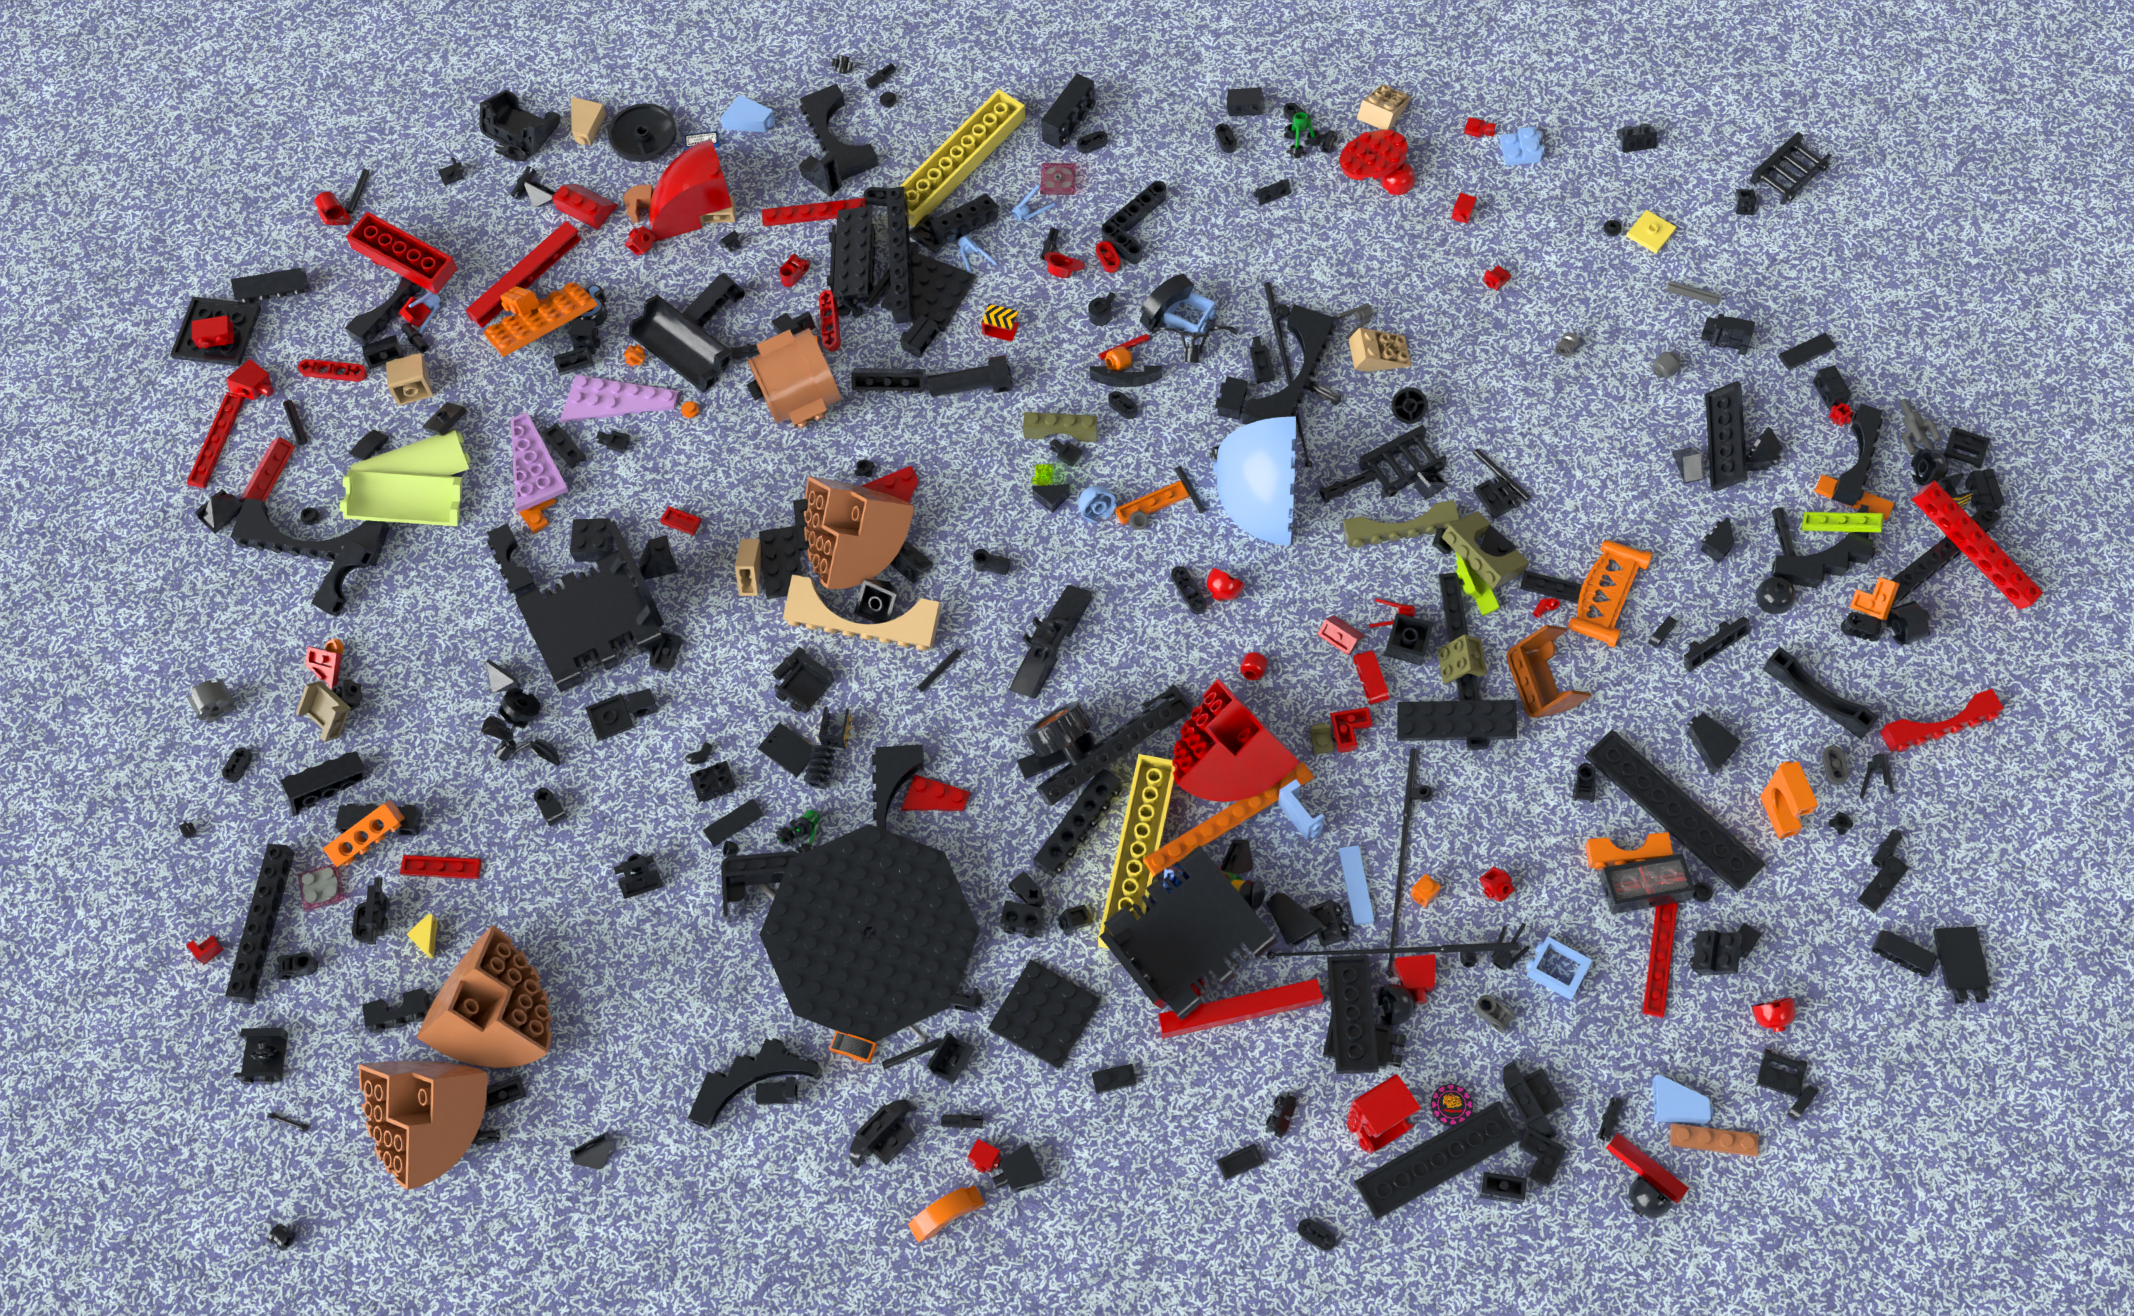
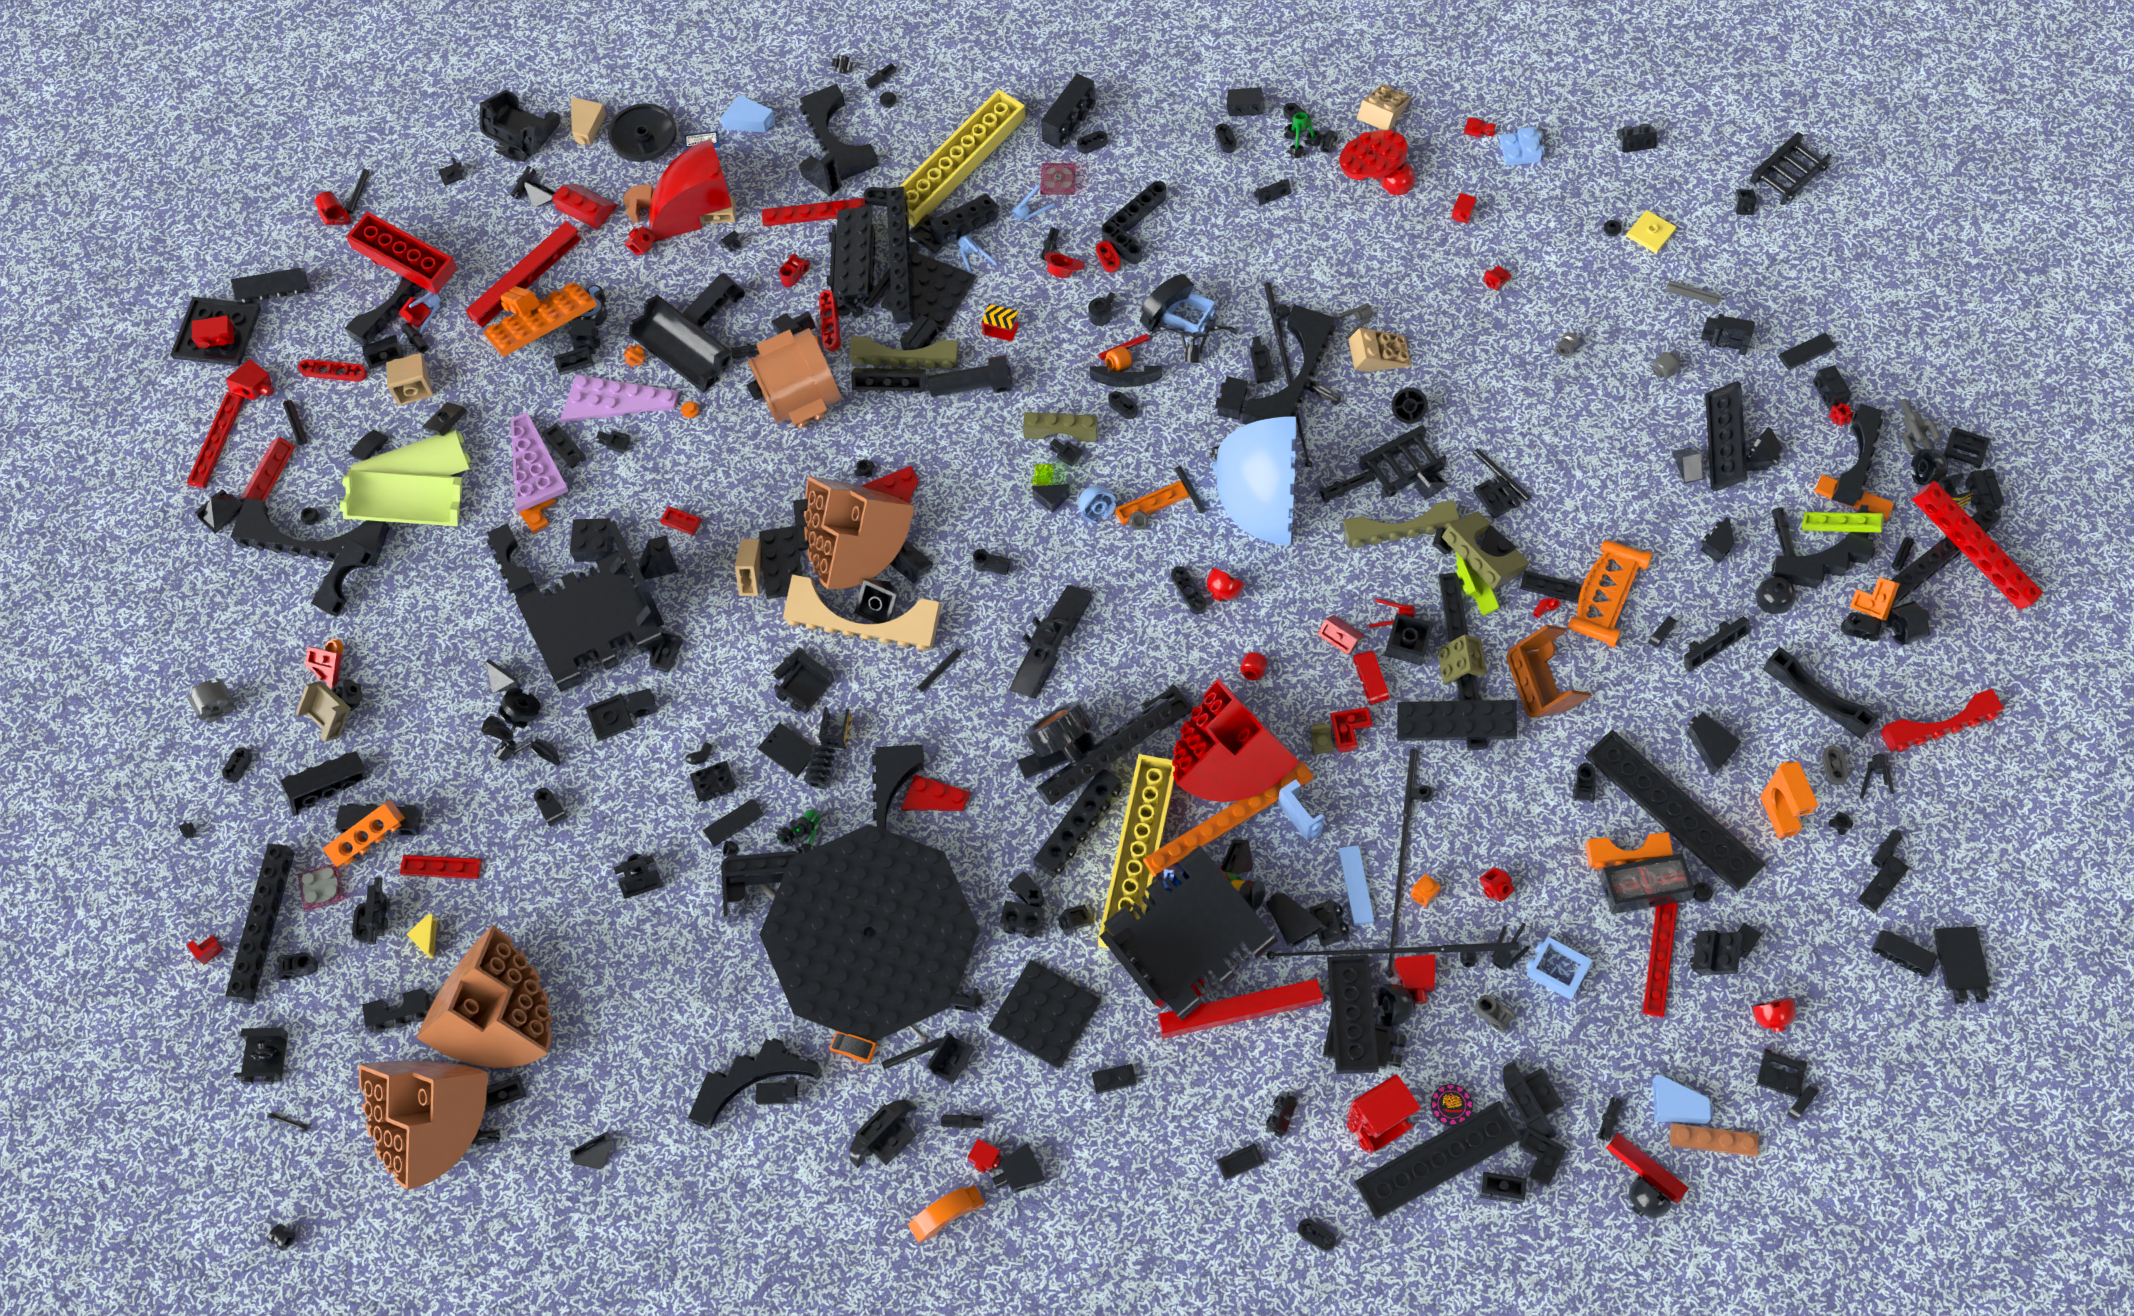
none -> olive arch [849,336,959,369]
none -> black axle [1891,537,1914,571]

